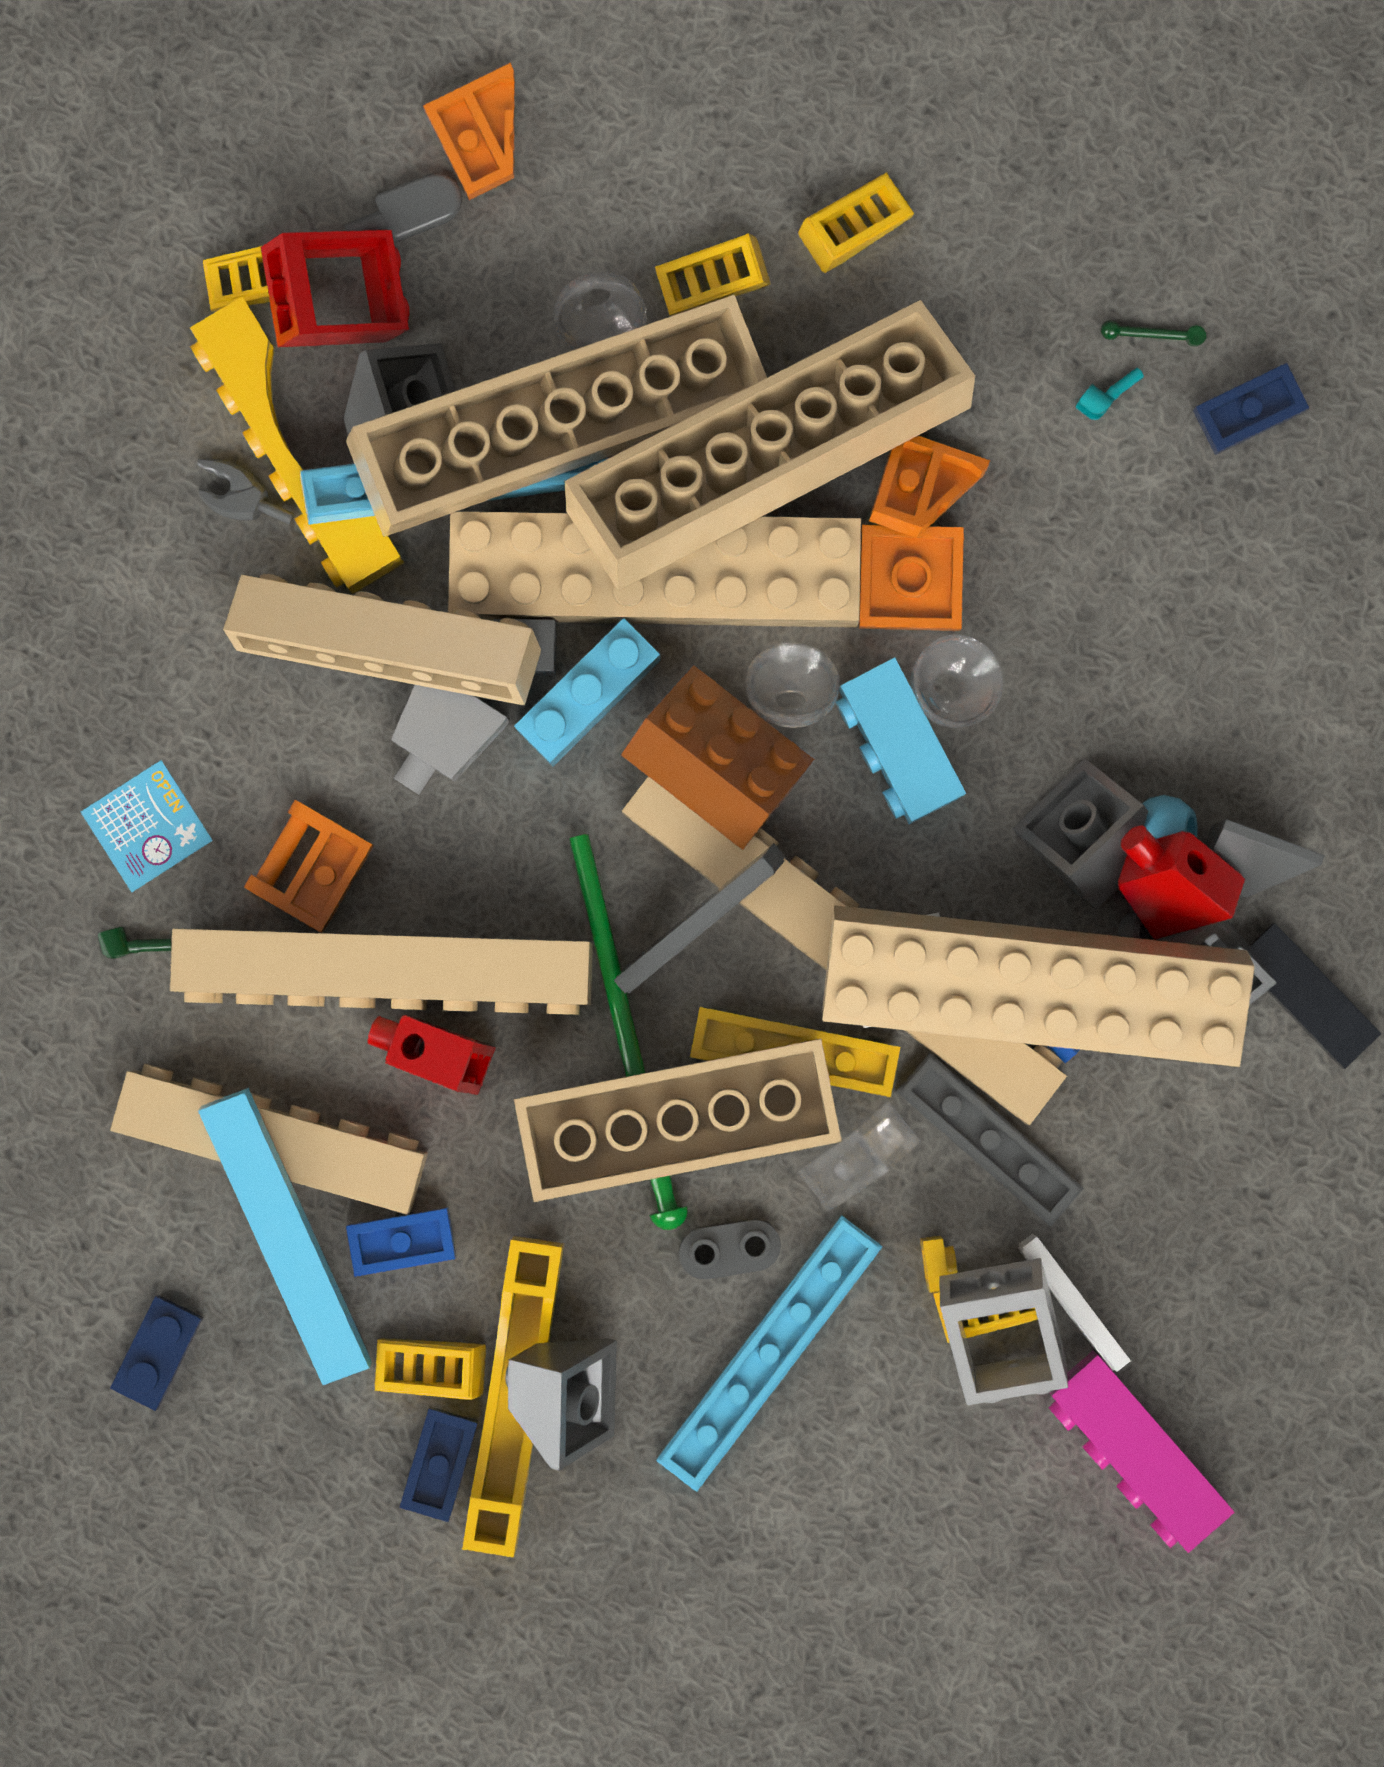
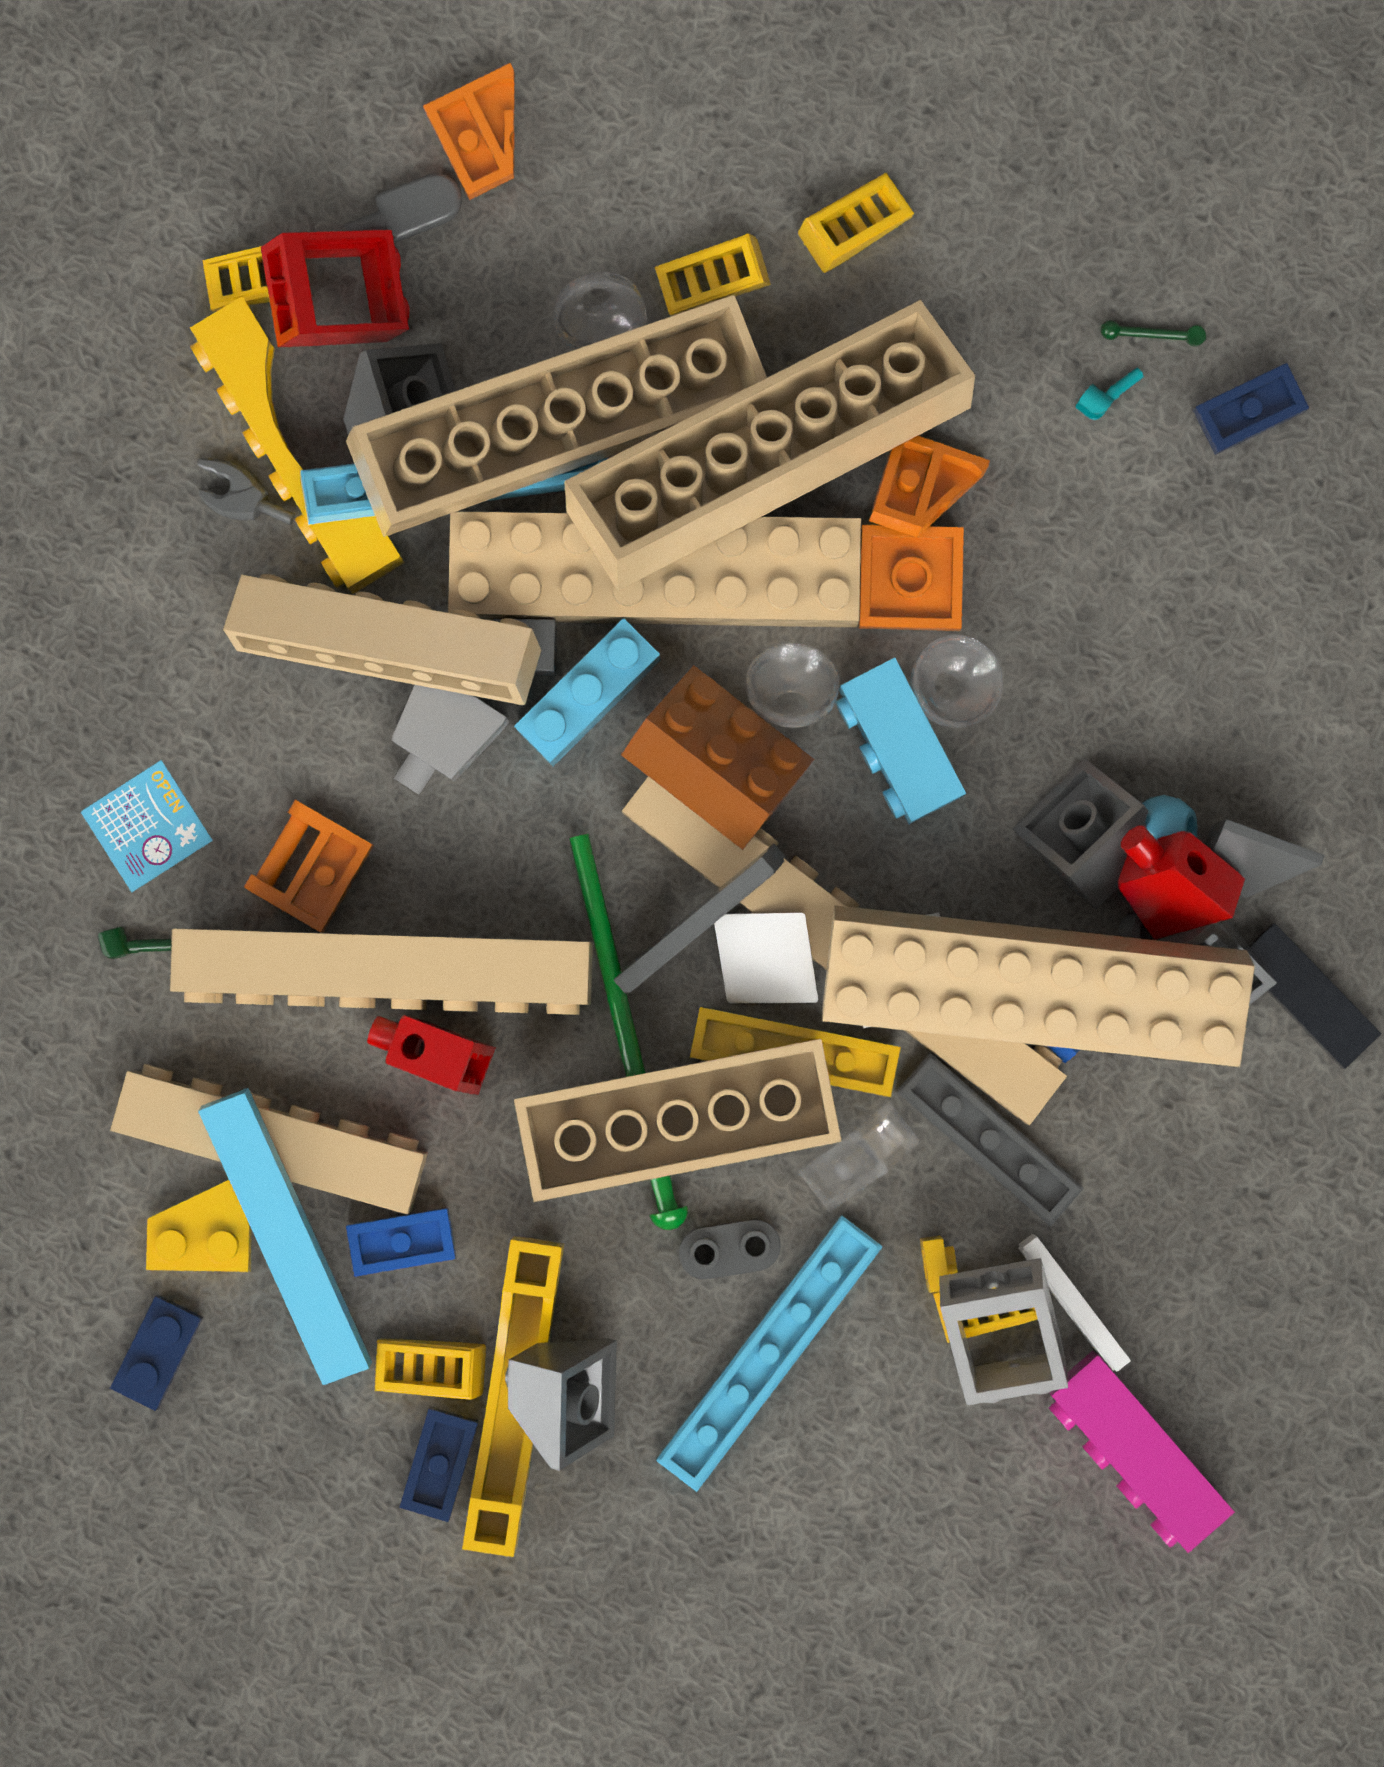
none -> yellow wing [146,1180,252,1272]
none -> white sticker [714,913,818,1003]

